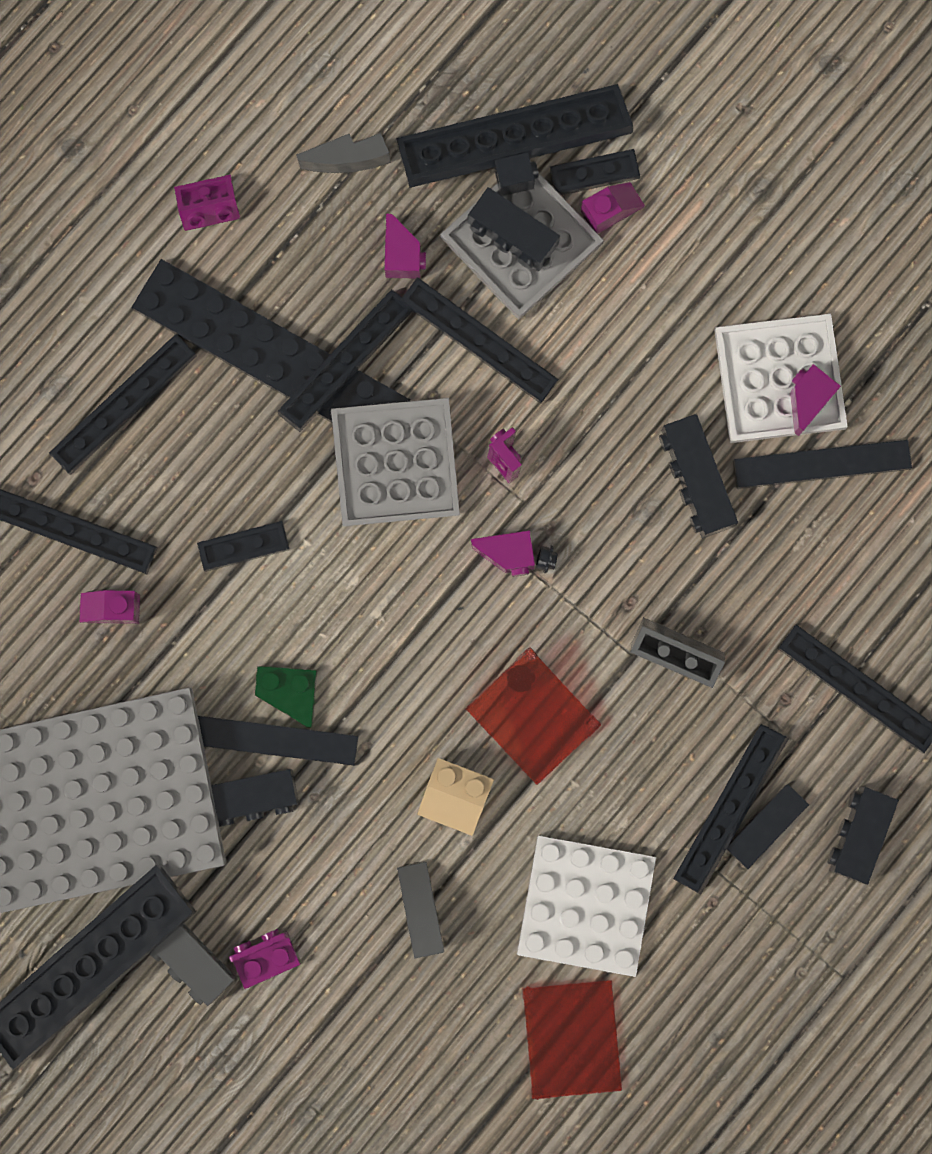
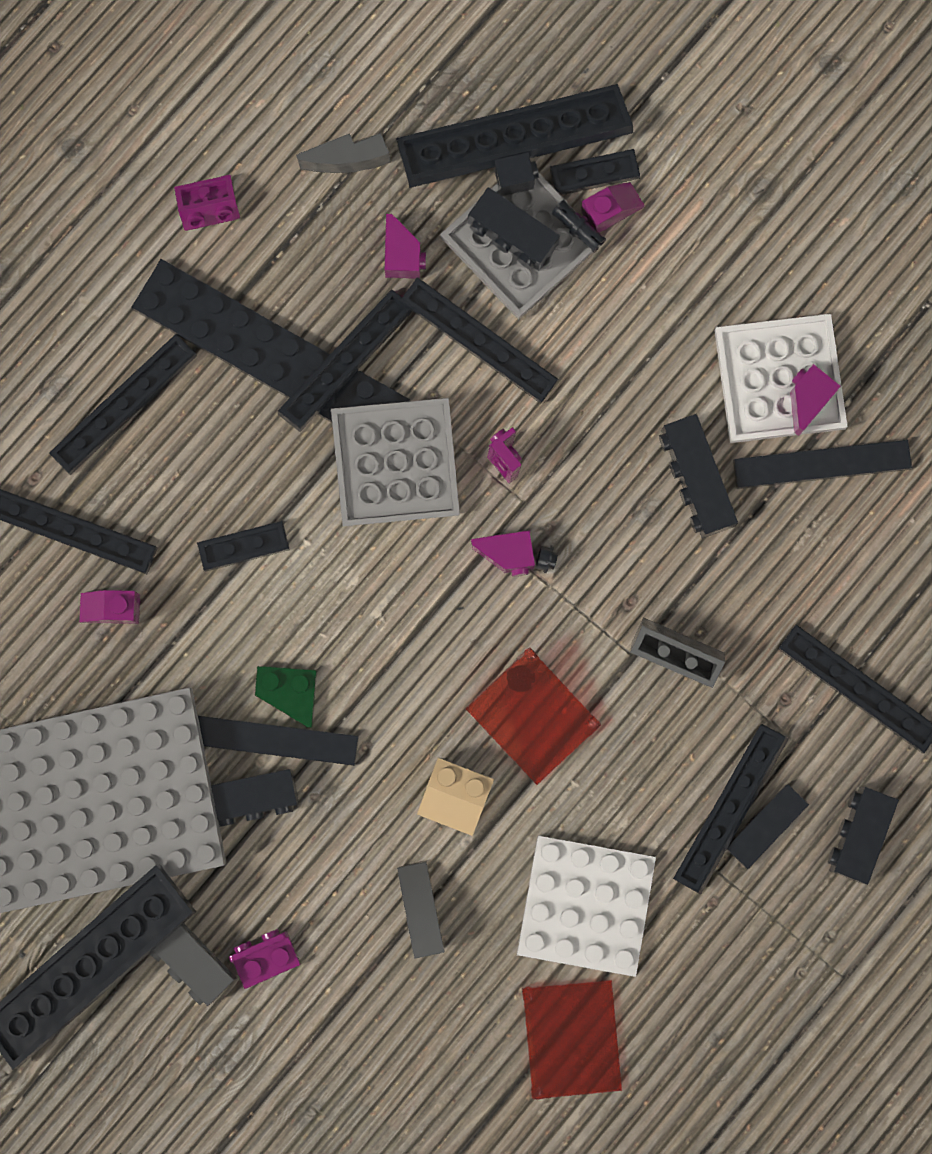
none -> black pin [551,200,606,253]

